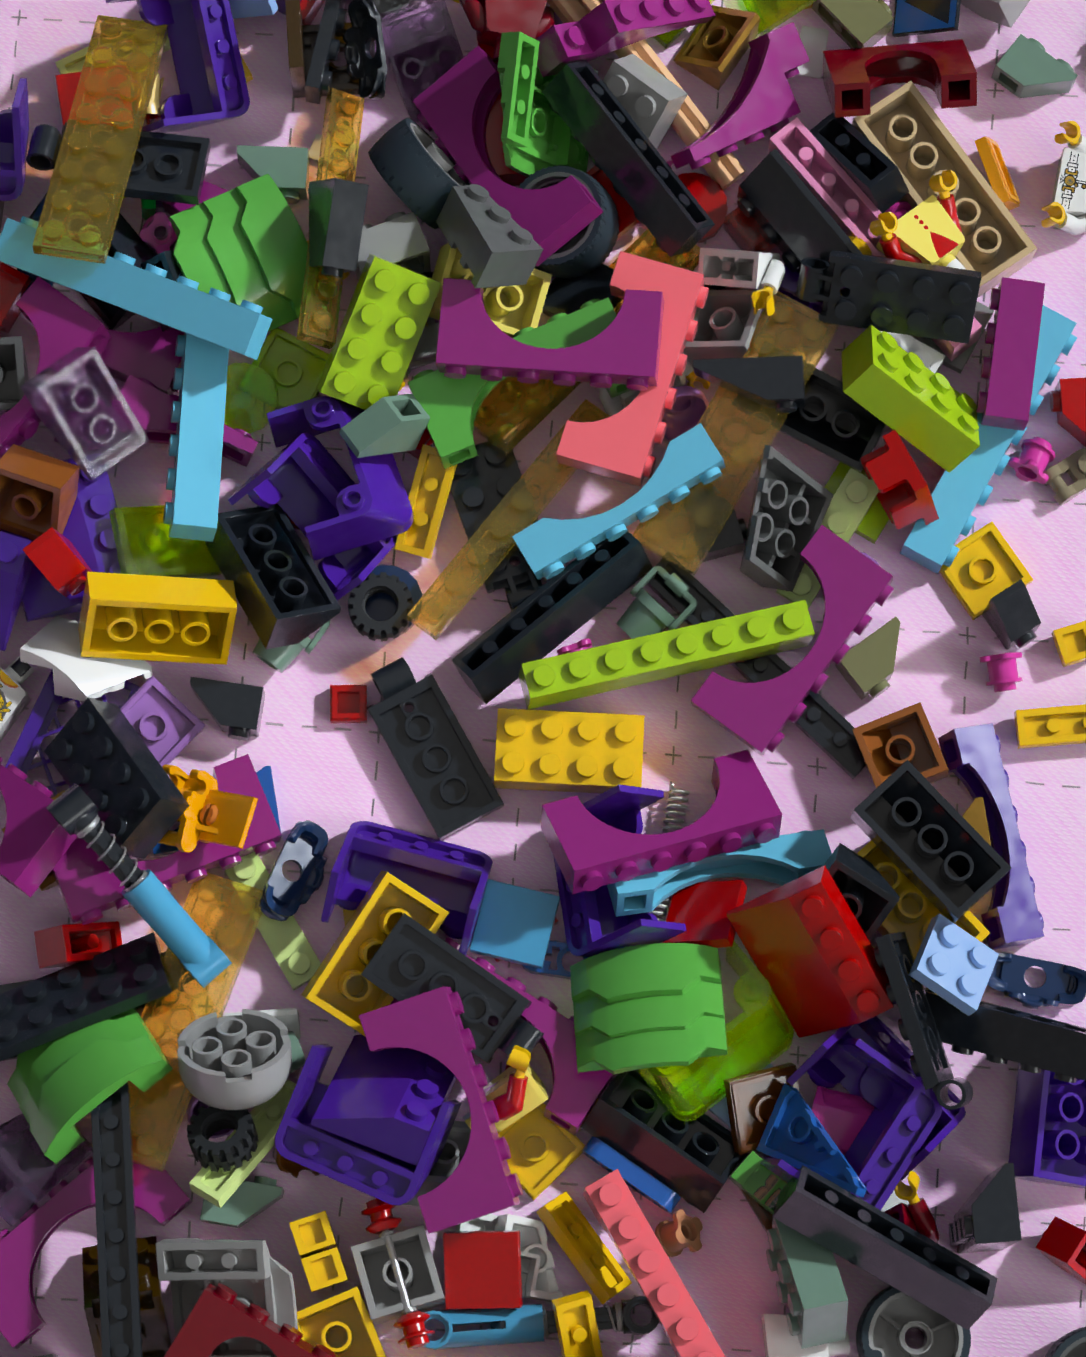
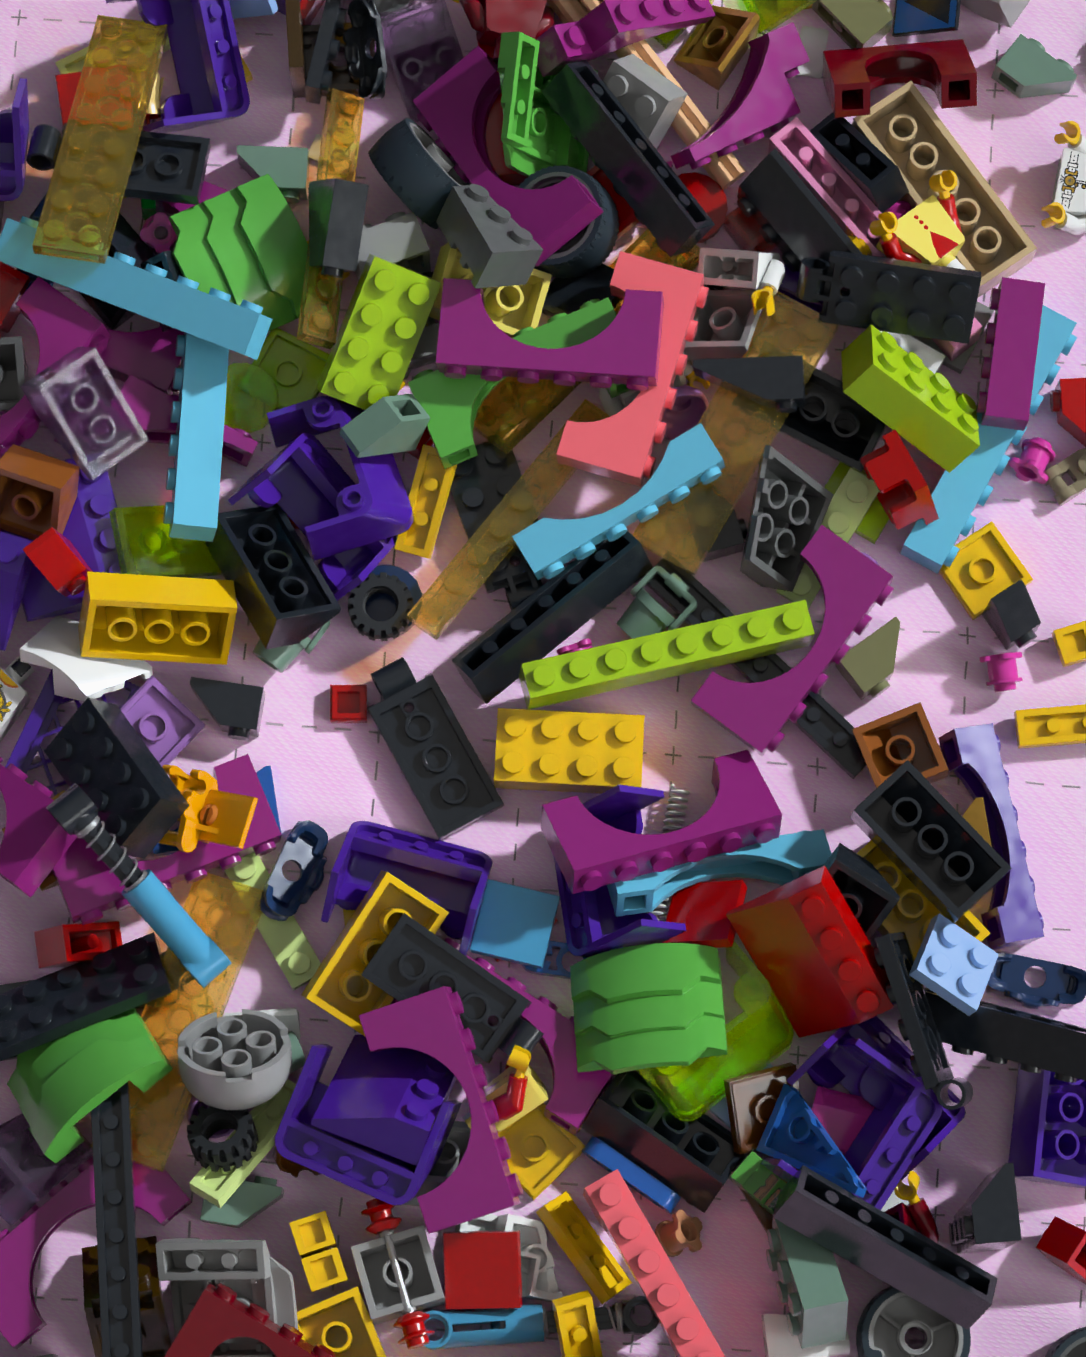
light orange tile [975,136,1020,211] -> none

